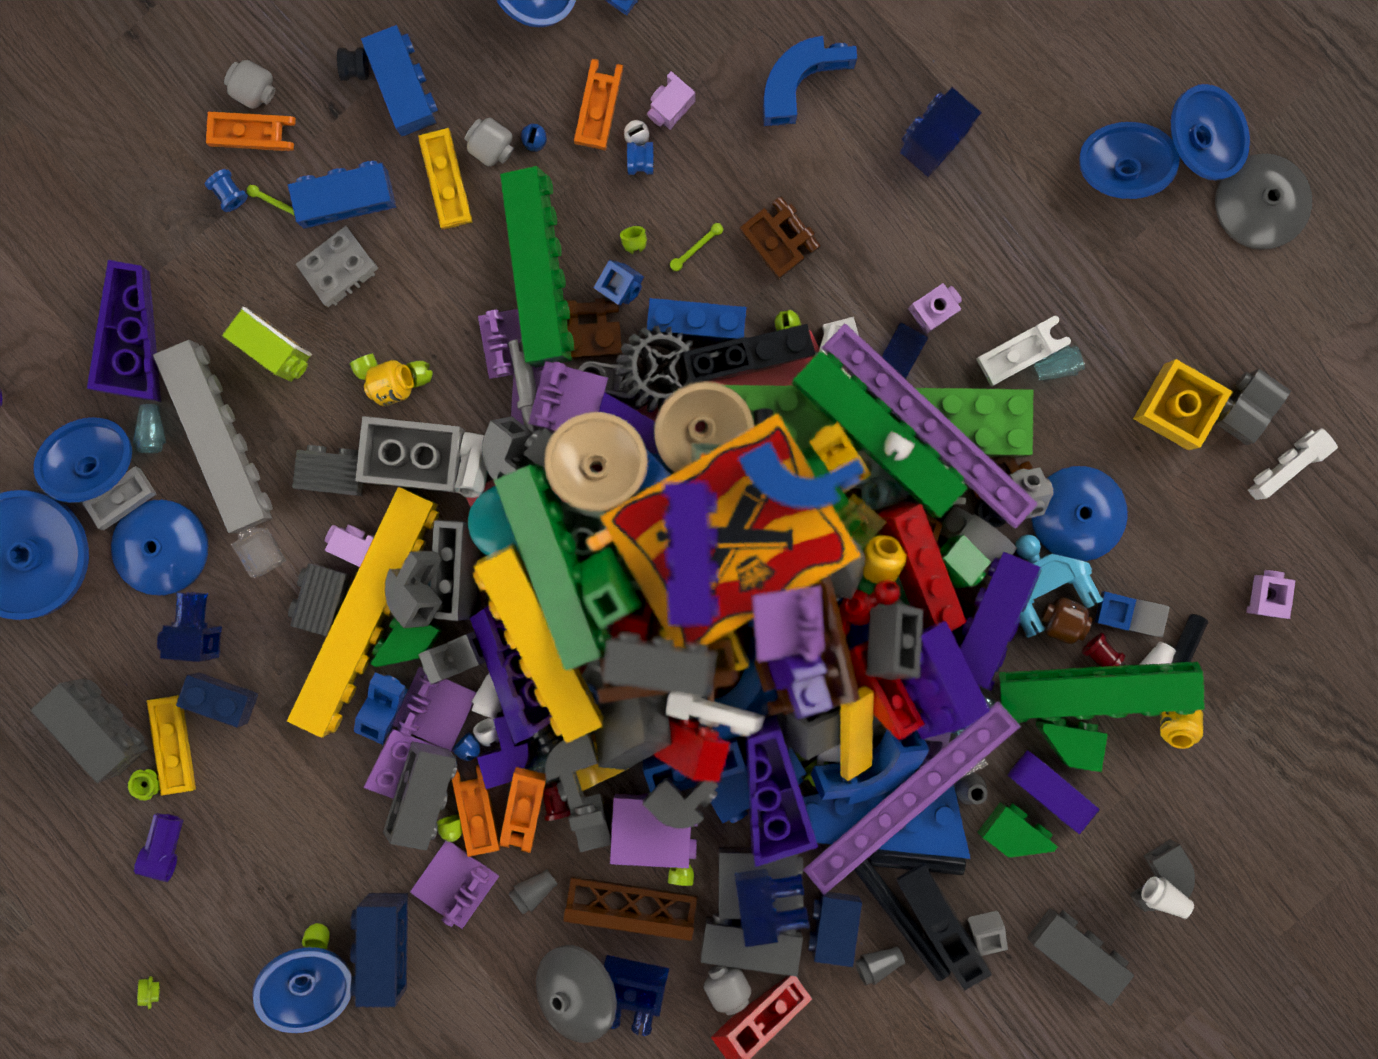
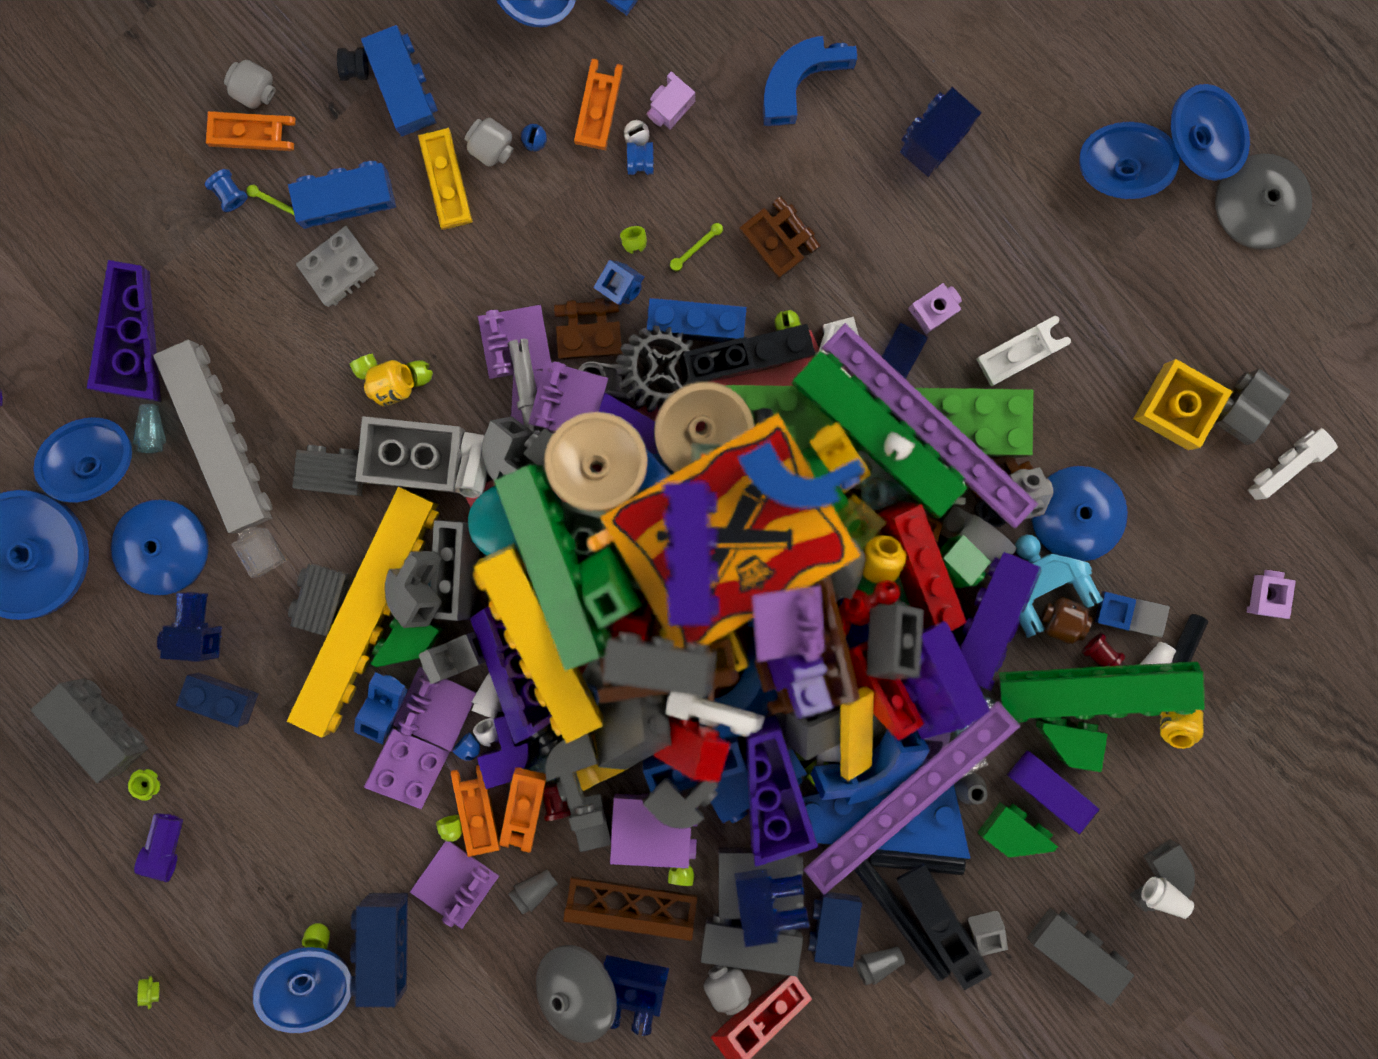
light grey plate [82,466,156,530] -> none
yellow tile [147,695,196,796] -> none
lime piece [222,307,312,382] -> none
lavender brick [325,524,374,567] -> none
dark grey brick [383,741,457,851] -> none
green brick [500,166,574,368] -> none
clear light blue cone [1034,345,1085,381] -> none

